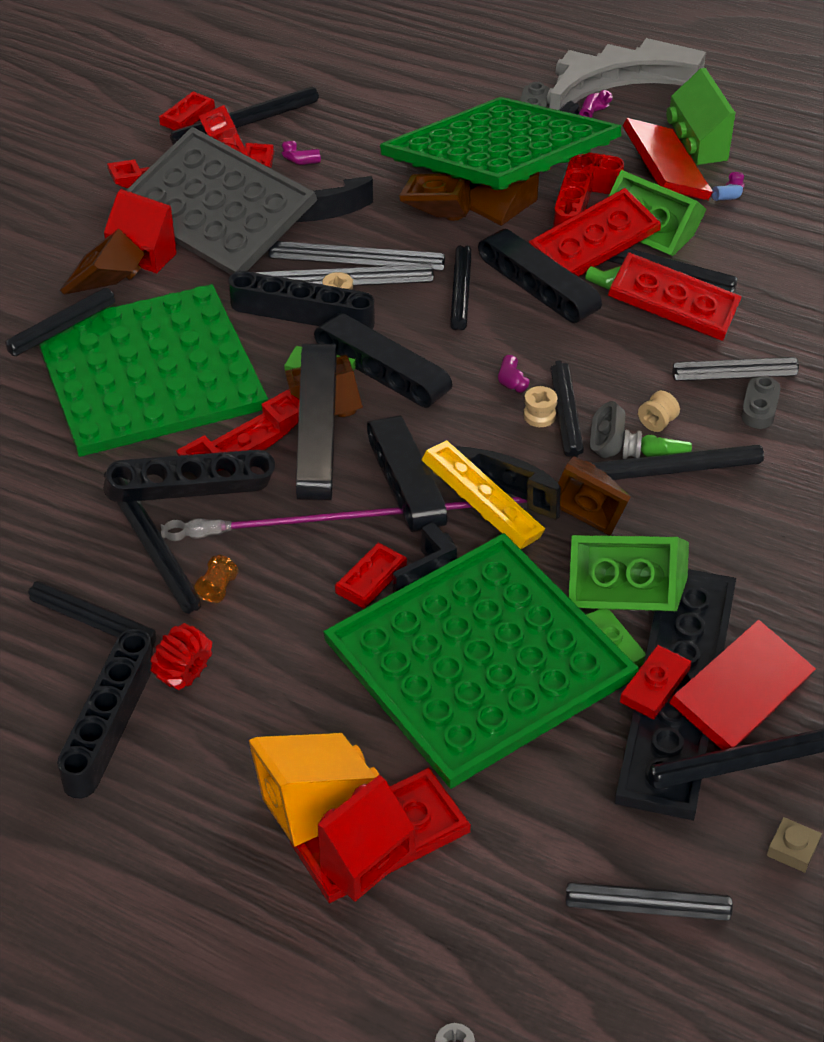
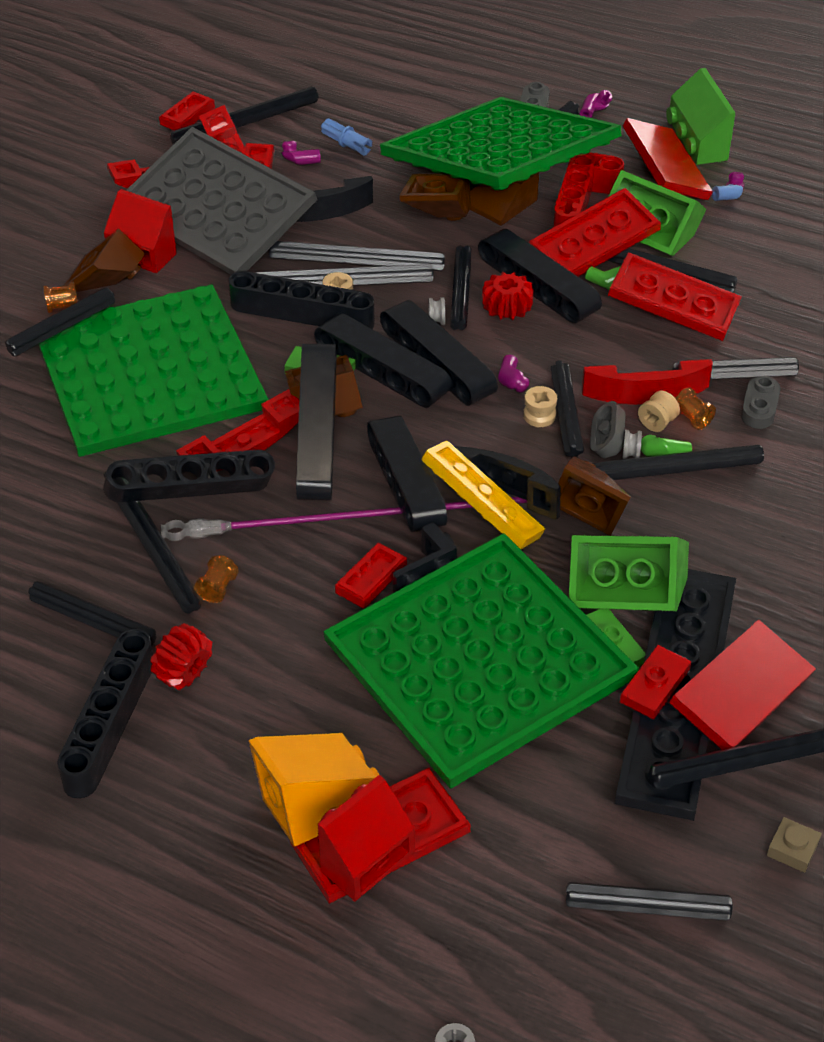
light grey arch [546,38,706,110] -> none
none -> clear orange bush [43,282,78,313]
none -> medium blue axle [321,118,372,156]
none -> black beam [380,300,498,406]
none -> light grey bush [428,297,445,325]
none -> red gear [482,271,534,321]
none -> red slope [581,359,713,405]
none -> clear orange bush [675,387,716,430]

